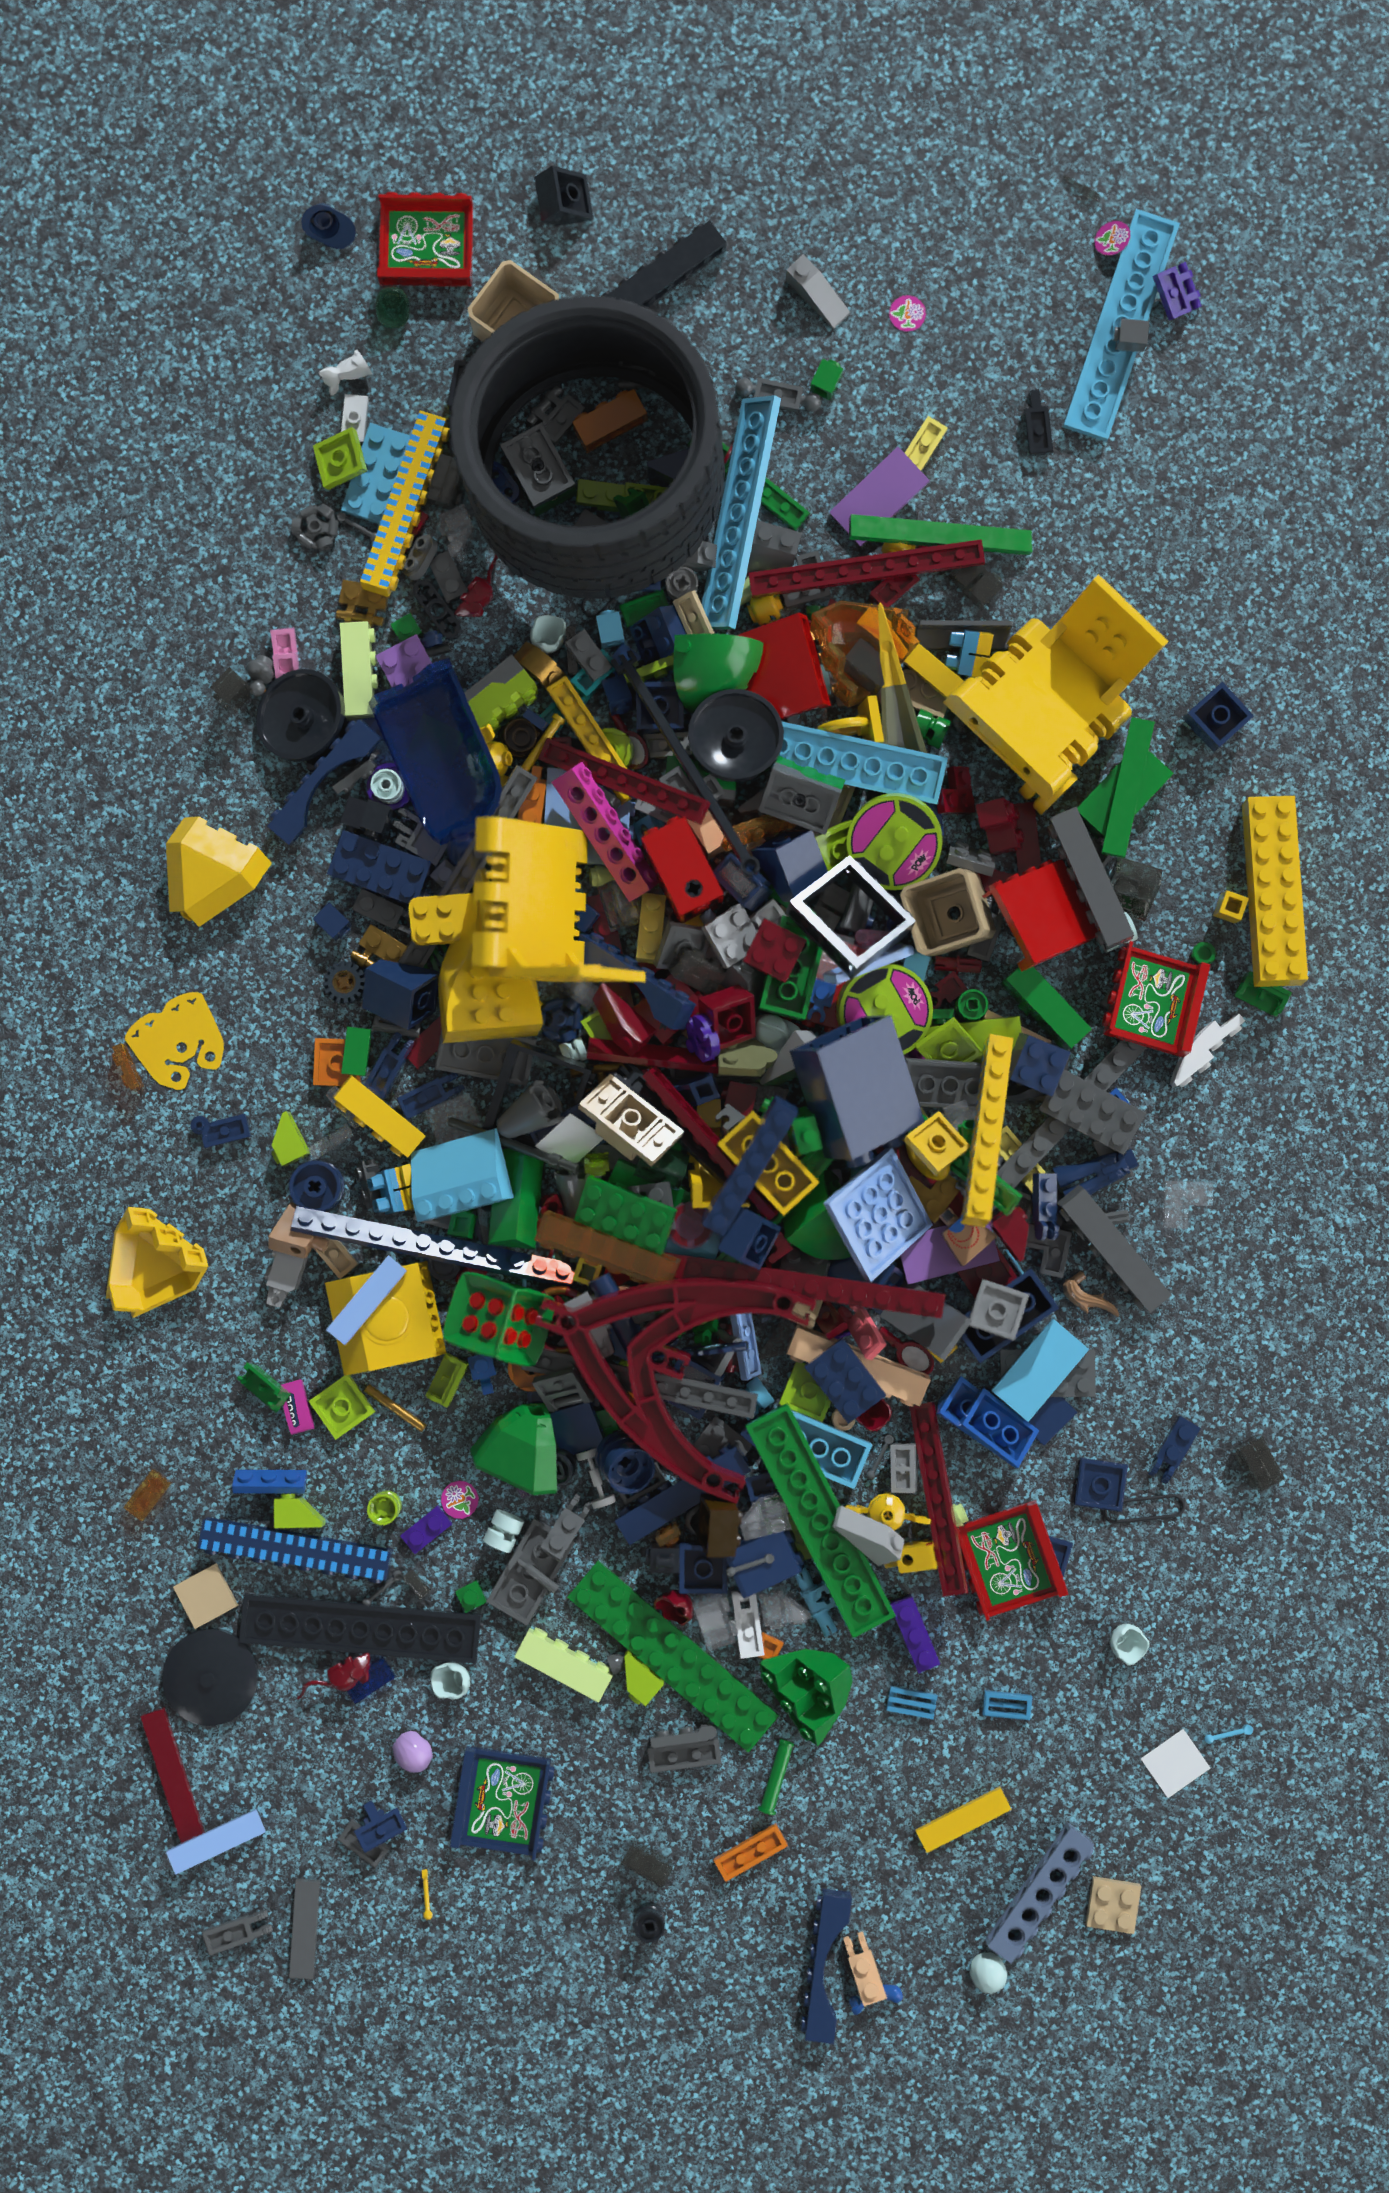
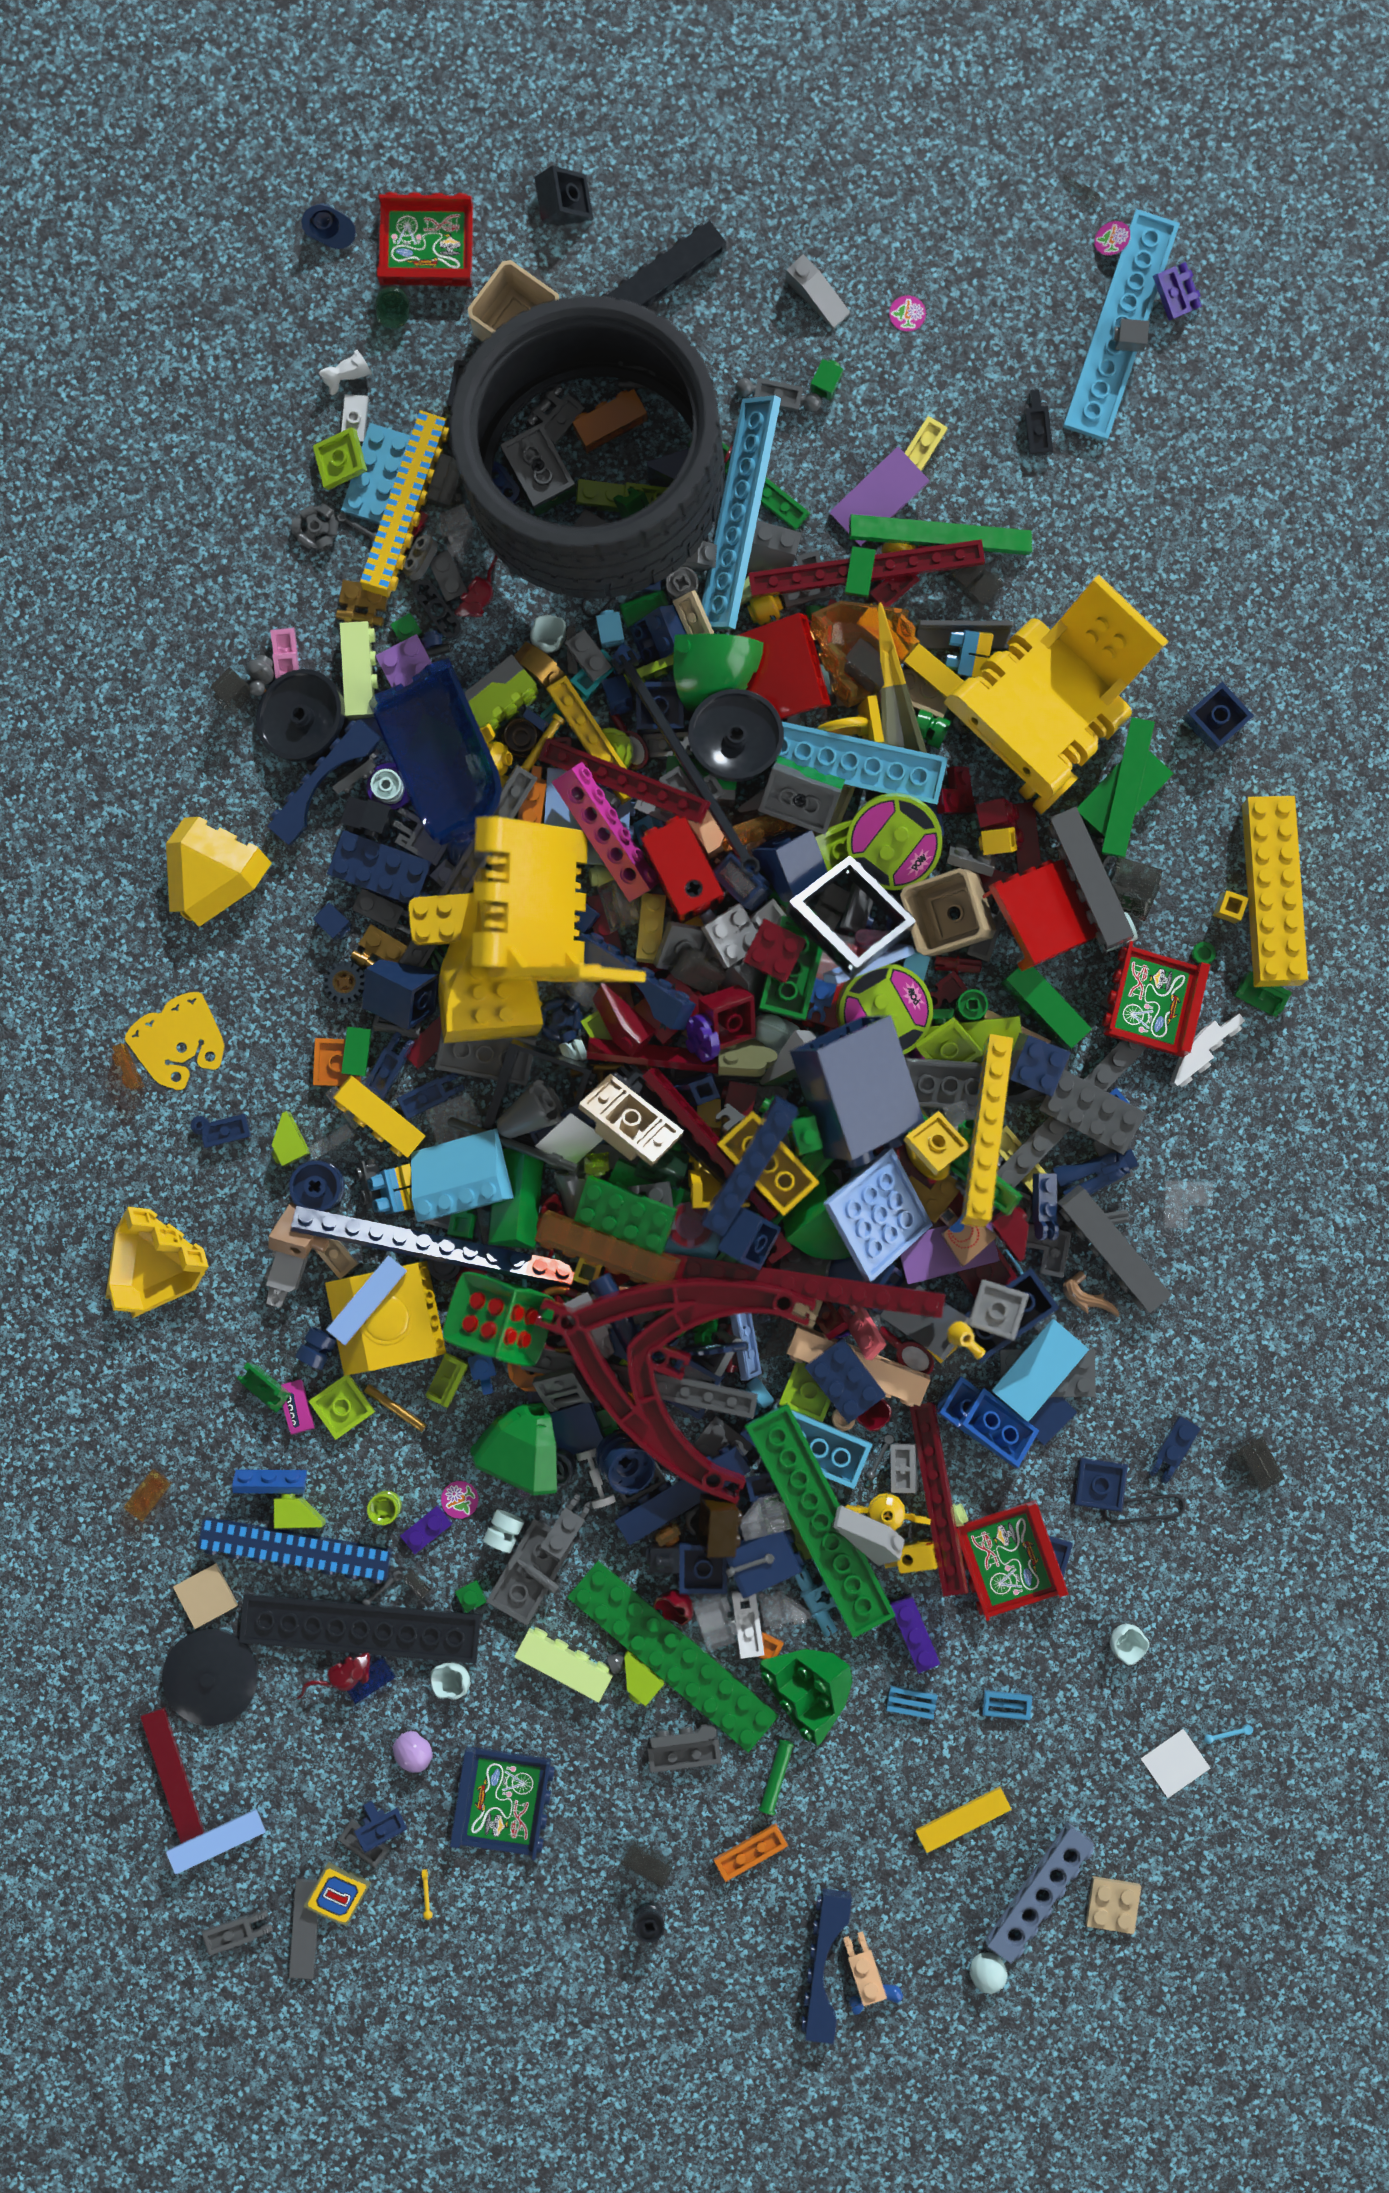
none -> dark blue wheel [295,1326,337,1370]
none -> slope [303,1861,371,1926]
none -> green tile [845,546,876,598]
none -> yellow bar [947,1321,985,1359]
none -> yellow brick [979,827,1017,855]

